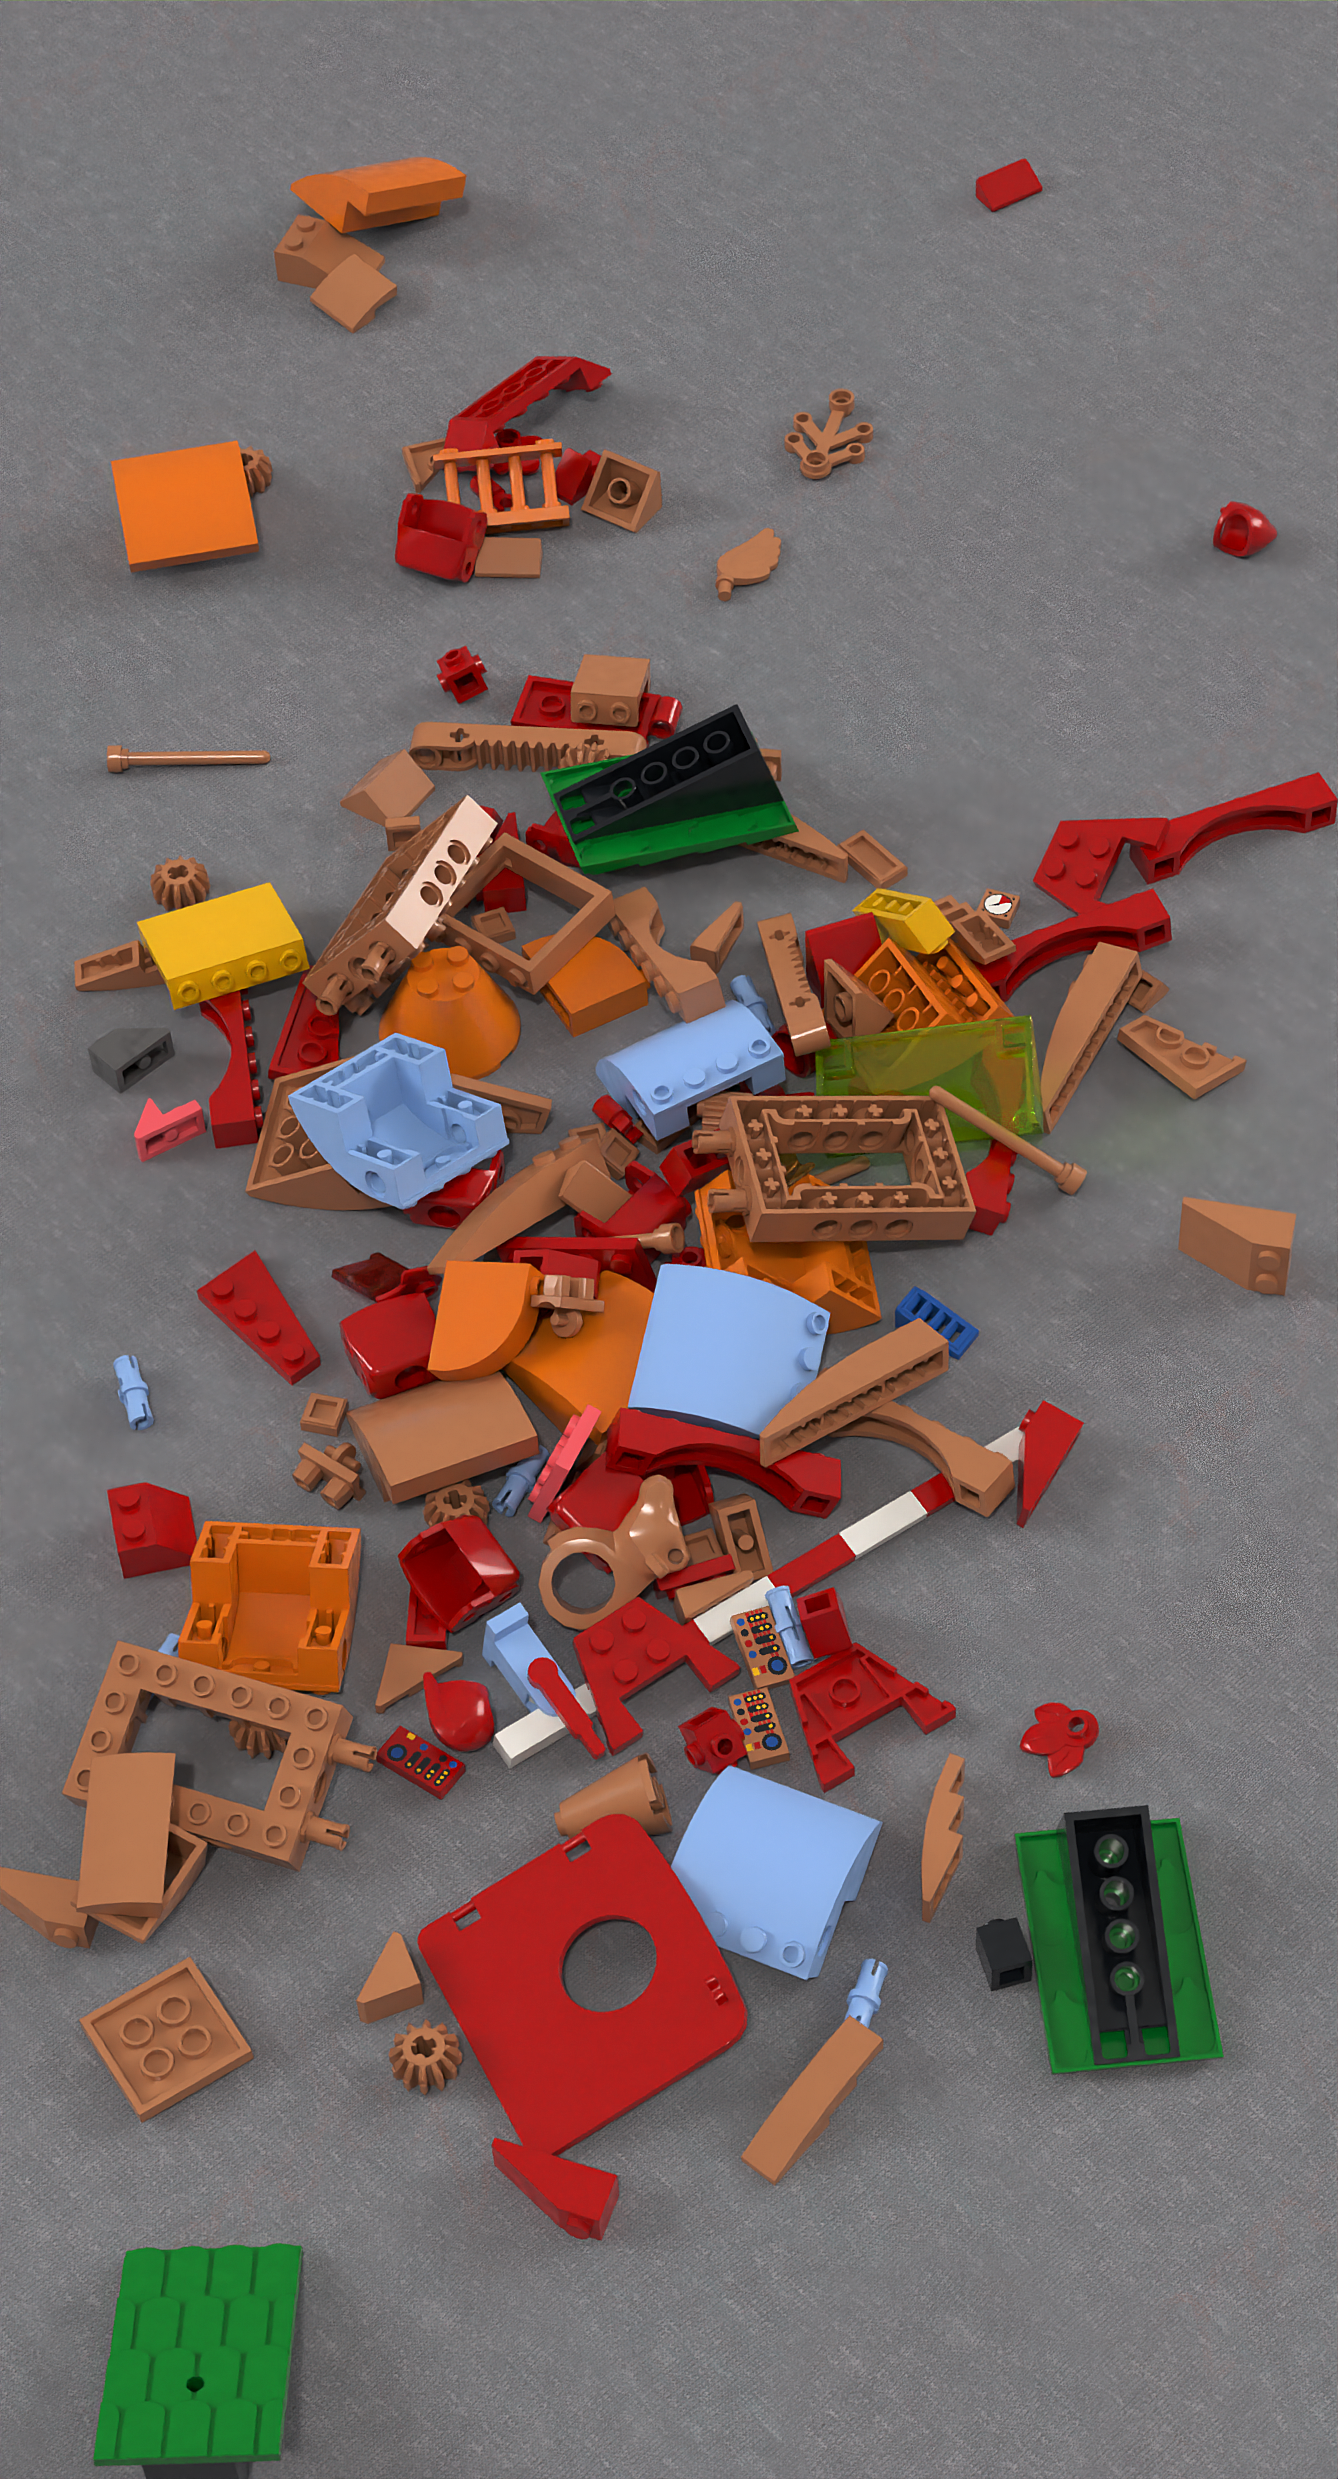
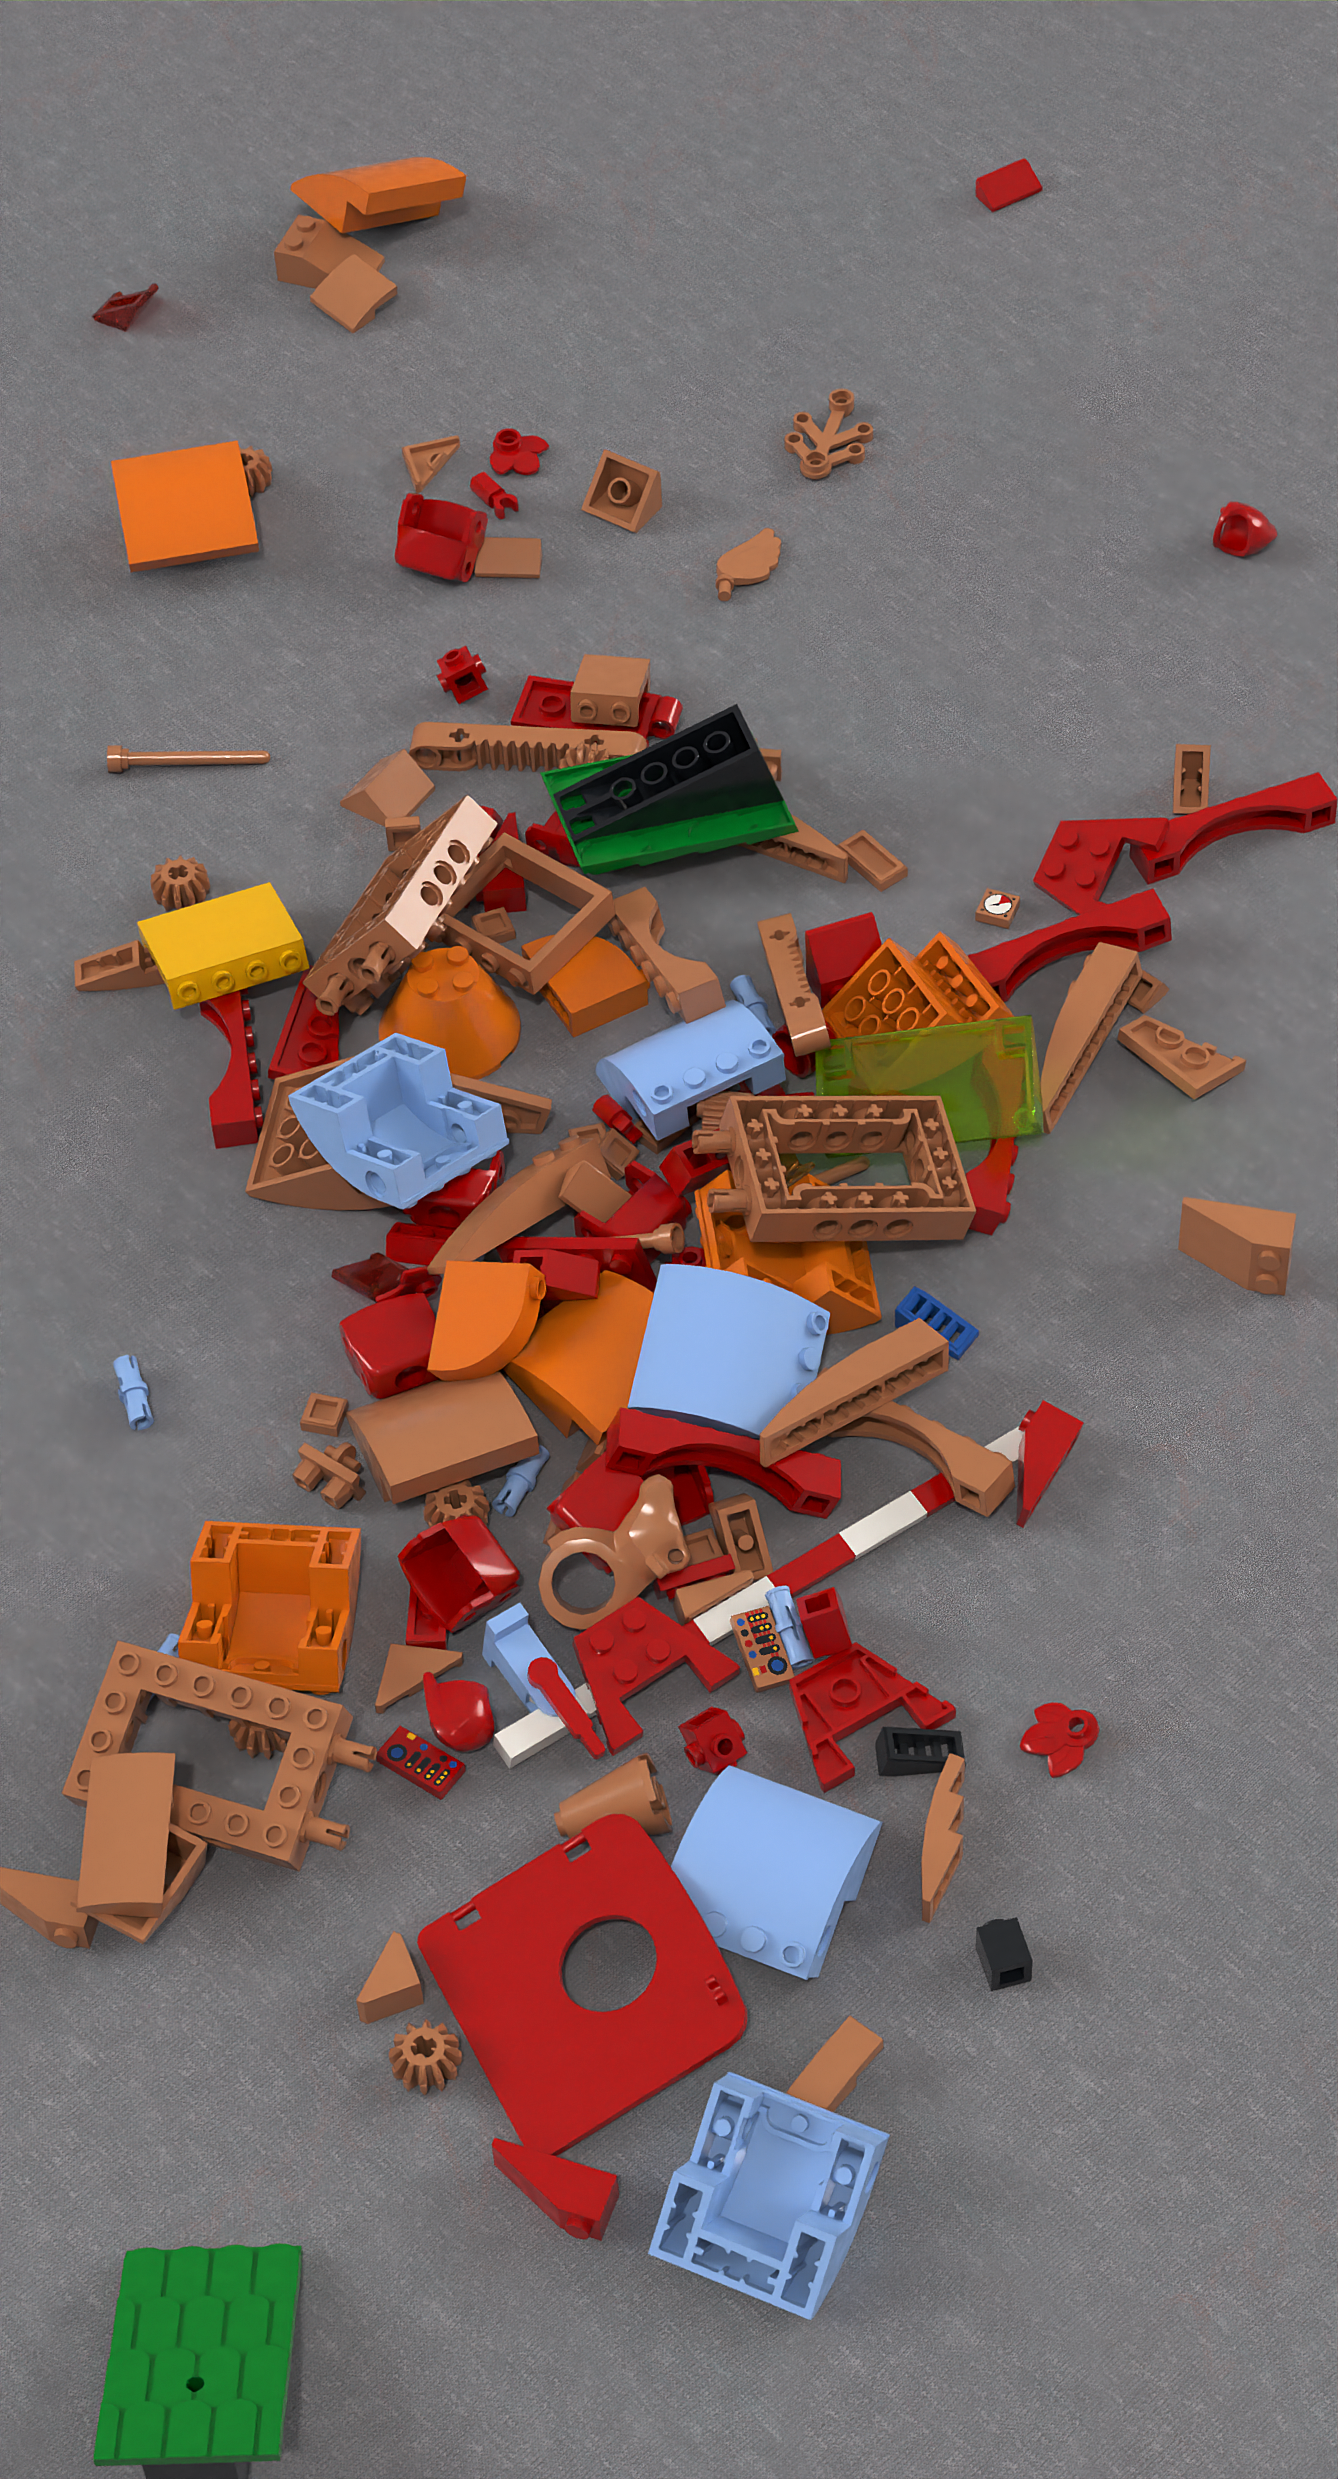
nougat plate [79,1957,254,2123] -> none
flat silver slope [88,1028,175,1094] -> none
red slope [107,1482,197,1579] -> none
coral slope [134,1098,206,1162] -> none
red wing [197,1250,321,1386] -> none
orange fence [433,439,570,534] -> none
red slope [443,356,612,473] -> none
coral plate [527,1404,602,1524] -> none
nougat hips [531,1275,604,1338] -> none
red slope [555,448,601,506] -> none
nougat slope [690,901,744,975] -> none
tile [728,1687,790,1770] -> none
nougat slope [824,959,895,1056] -> none
light blue pin [844,1959,888,2028] -> none
yellow brick [852,888,955,954] -> none
nougat piece [929,1086,1087,1195] -> none
nougat slope [934,895,1016,965] -> none
piece [1014,1805,1224,2075] -> none
none -> clear red slope [92,283,159,332]
none -> red slope [385,1222,456,1266]
none -> light blue slope [648,2071,890,2320]
none -> black slope [875,1726,966,1776]
none -> nougat slope [1173,744,1211,814]

